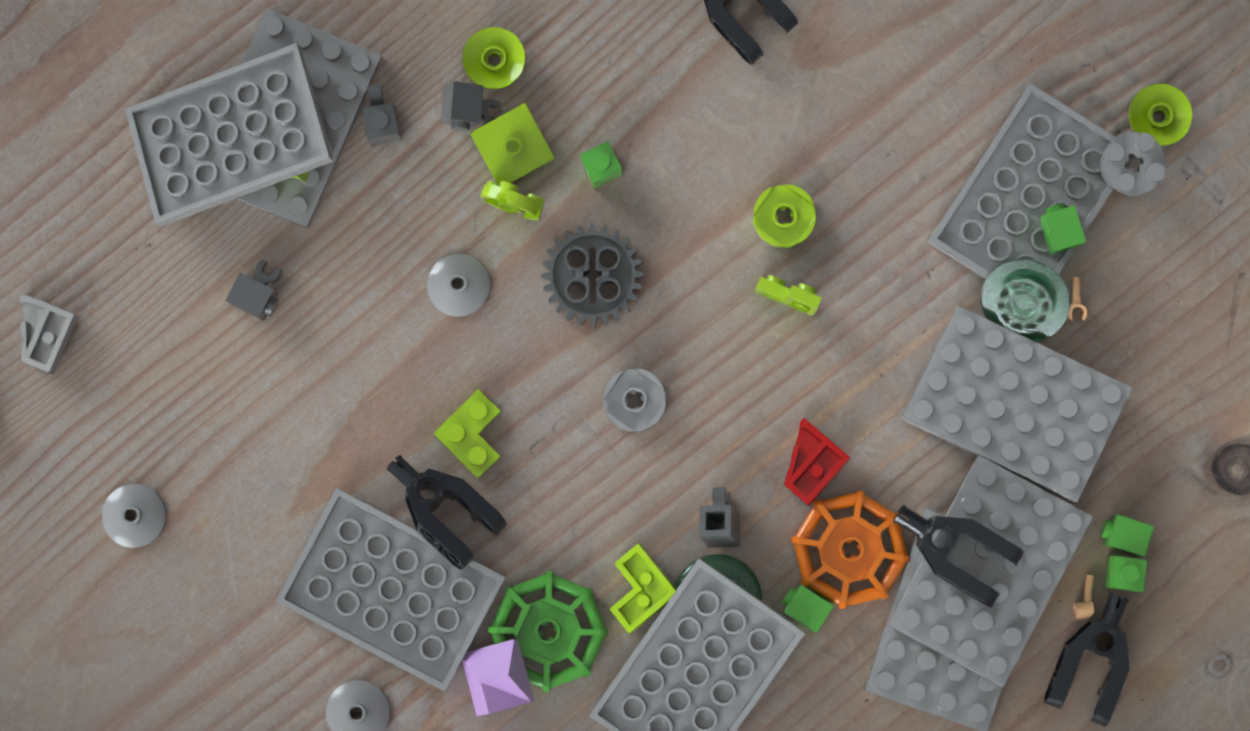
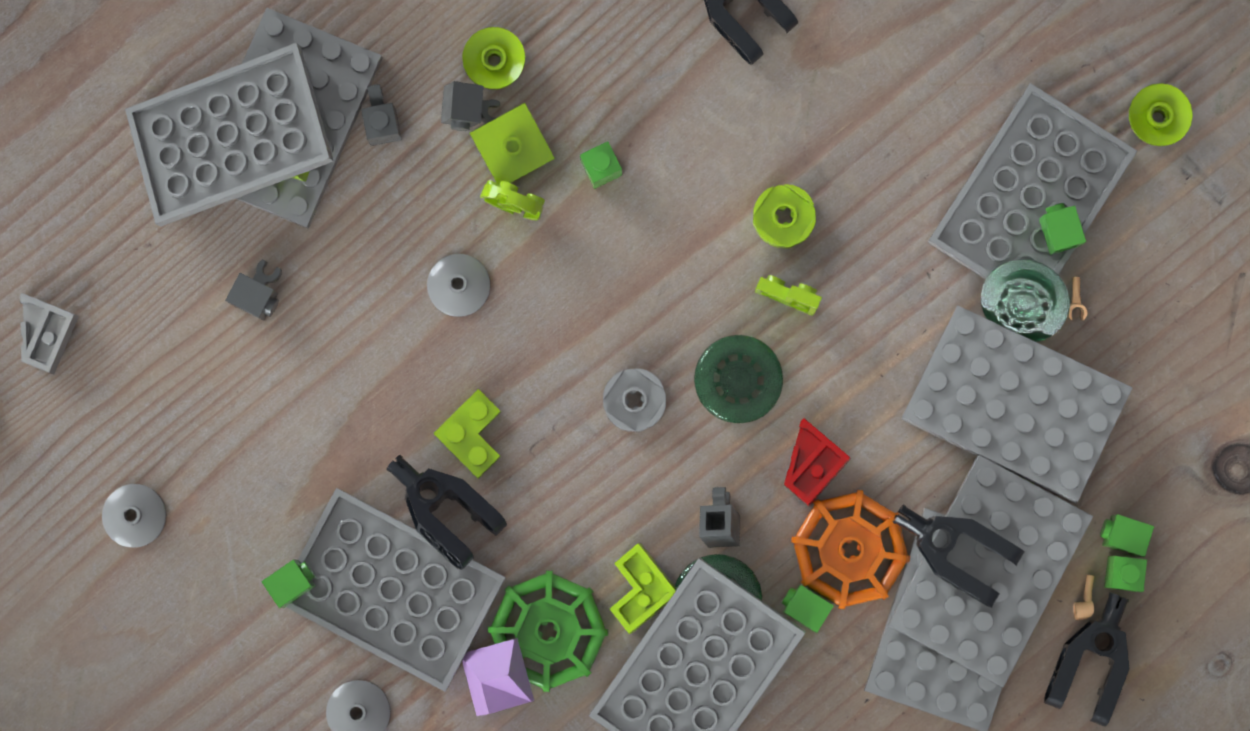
dark grey gear [541,224,644,328] -> none
light grey plate [1100,132,1166,196] -> none
none -> bright green brick [261,559,315,608]
none -> clear green wheel [694,335,783,423]

